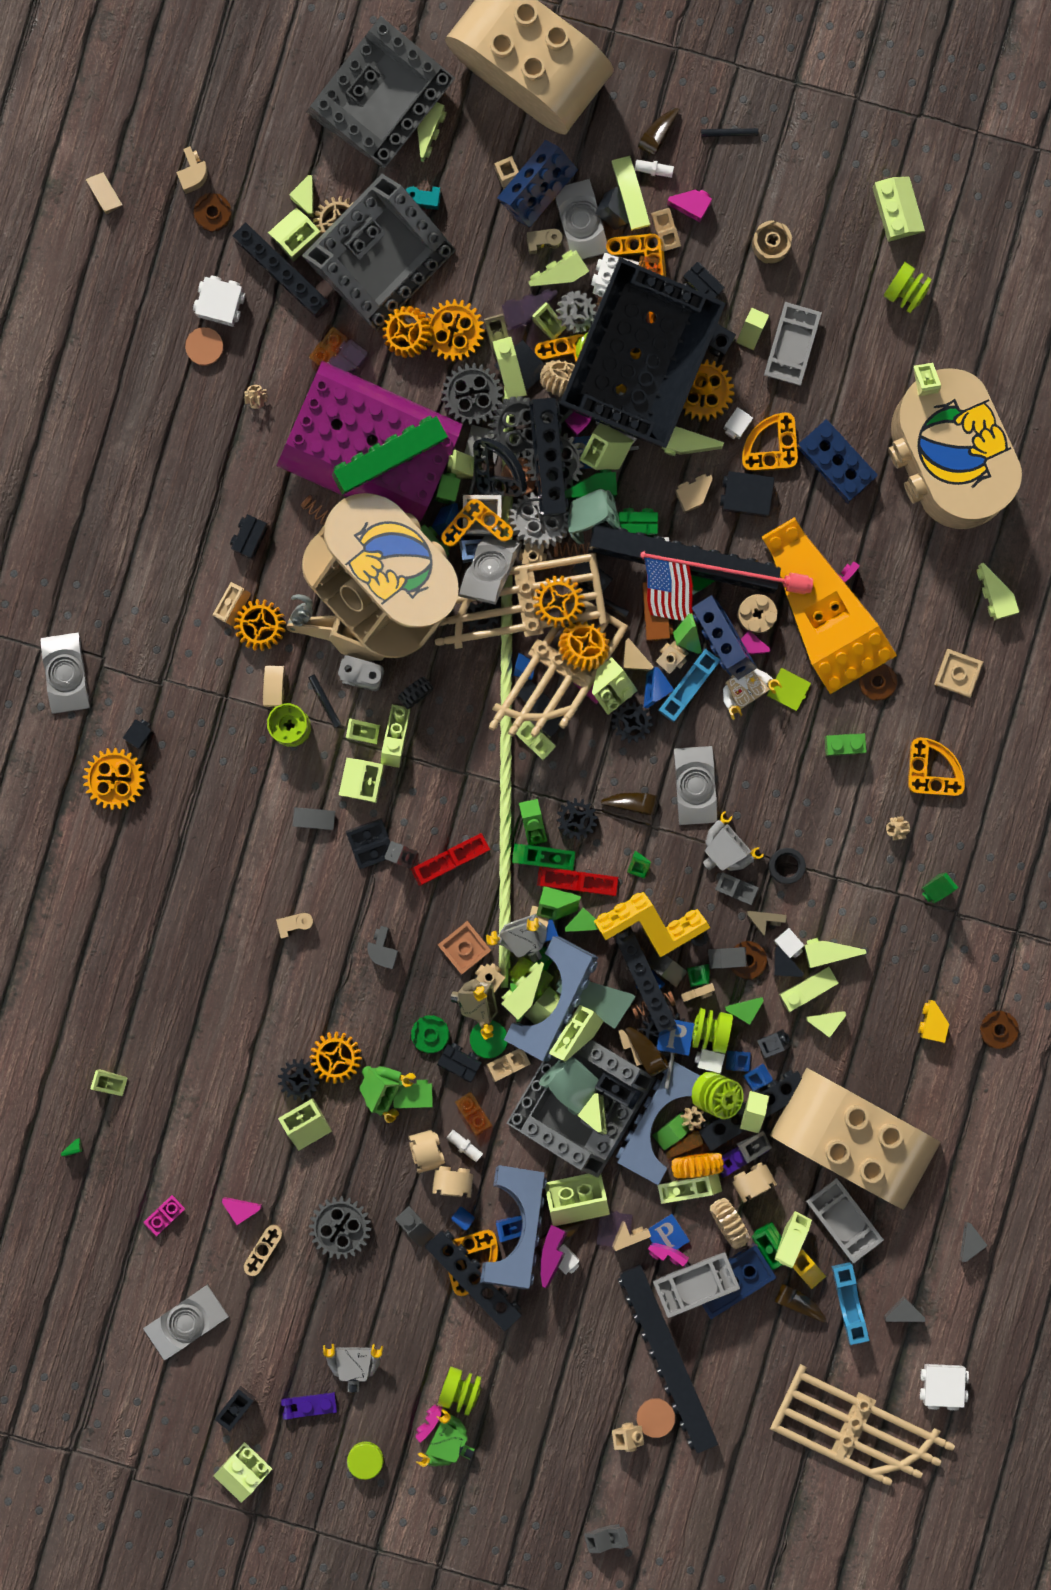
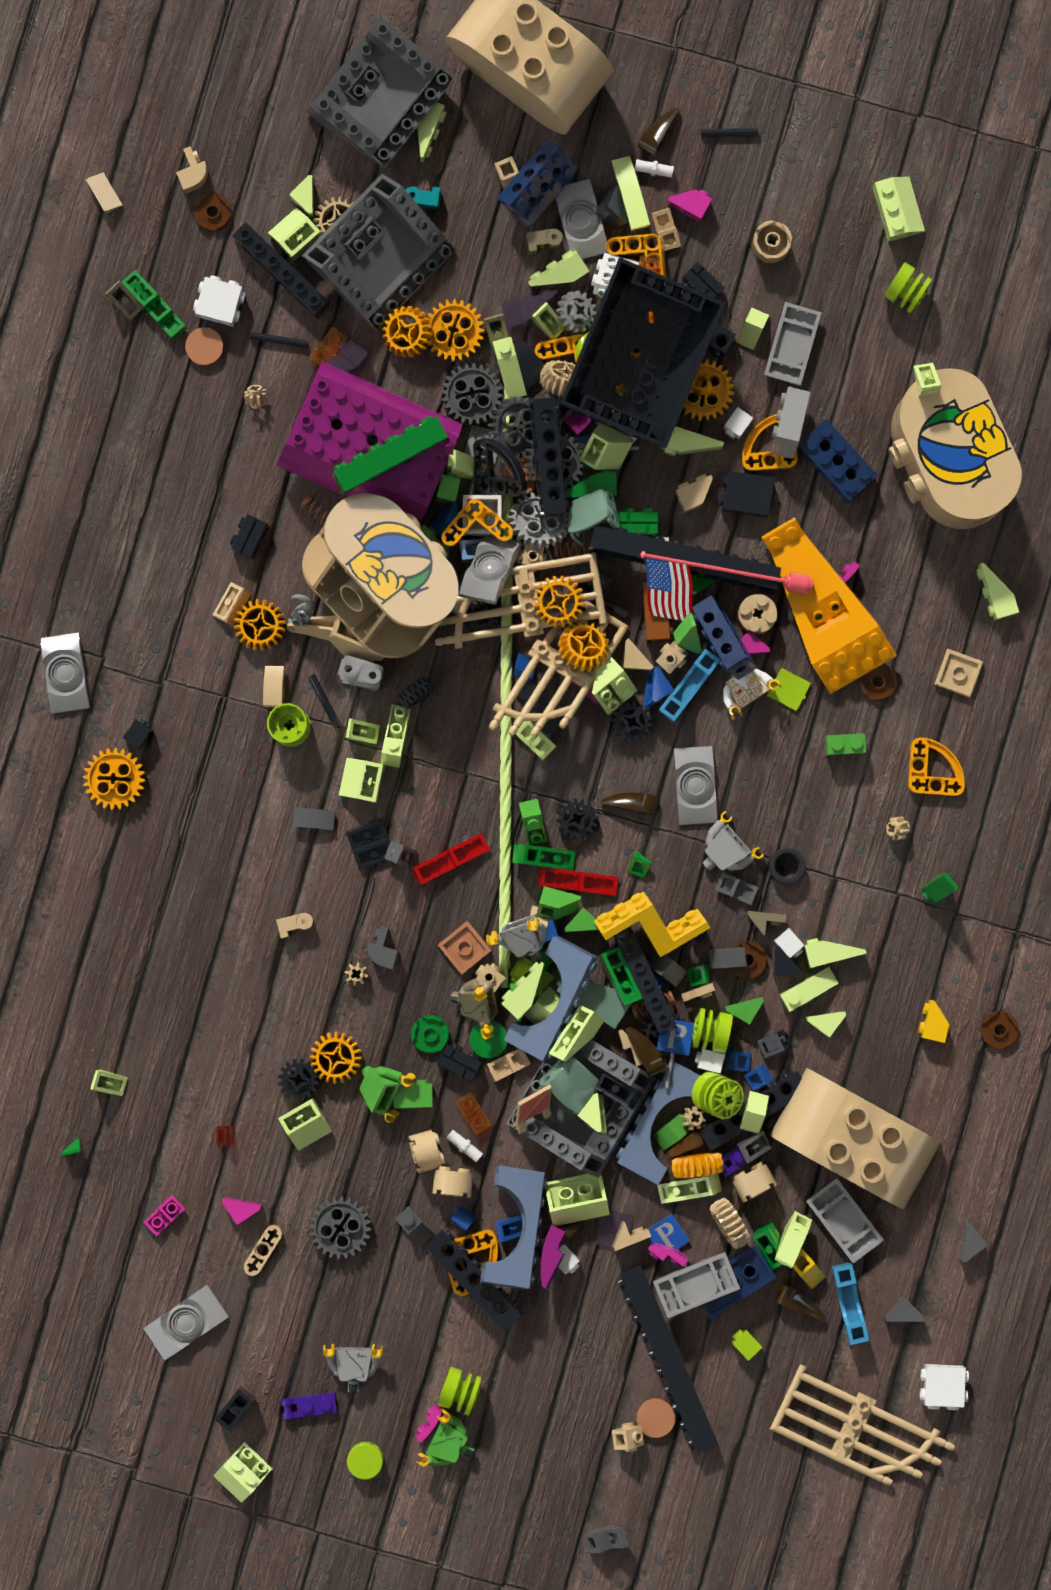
none -> dark tan slope [105,281,144,320]
none -> green slope [121,270,187,341]
none -> clear red slope [216,1125,234,1146]
none -> black bar [250,332,308,348]
none -> tan gear [344,962,369,986]
none -> flag [513,1084,552,1135]
none -> green slope [600,947,643,1006]
none -> lime brick [731,1328,763,1361]
none -> light grey wedge [771,387,810,459]

